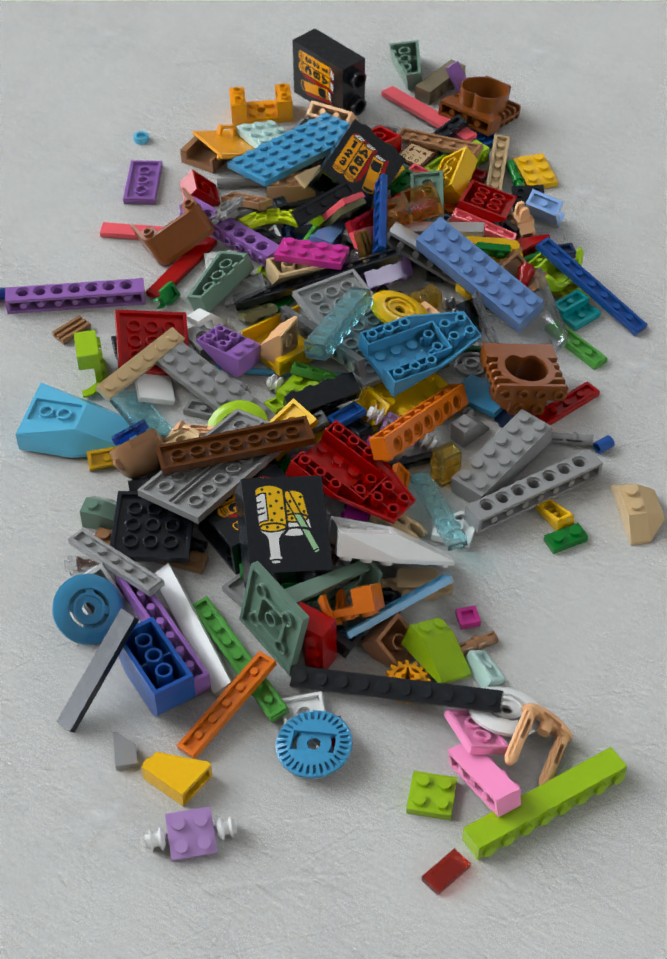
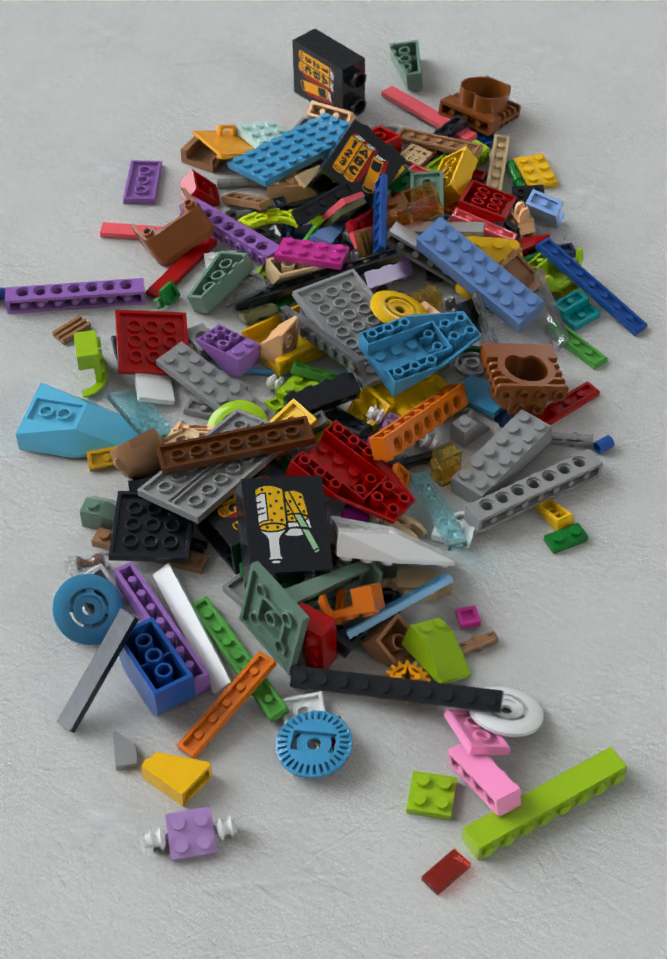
light grey tile [68,528,165,597] -> none
tan plate [96,327,185,402] -> none
clear blue plate [111,418,149,446] -> none
medium azure tile [133,131,149,145] -> none
white slope [187,308,227,329] -> none
light grey animal [209,196,244,225] -> none
light orange plate [229,83,293,126] -> none
clear light blue brick [304,287,373,361] -> none
blue tile [326,401,367,427] -> none
dark tan brick [415,59,466,105] -> none
medium lavender tile [445,61,466,93] -> none
light aqua slope [465,650,506,688] -> none
green plate [475,242,511,259] -> none
light nougat piece [505,703,573,786] -> none
red cone [517,263,535,287] -> none
tan wedge [610,483,665,545] -> none

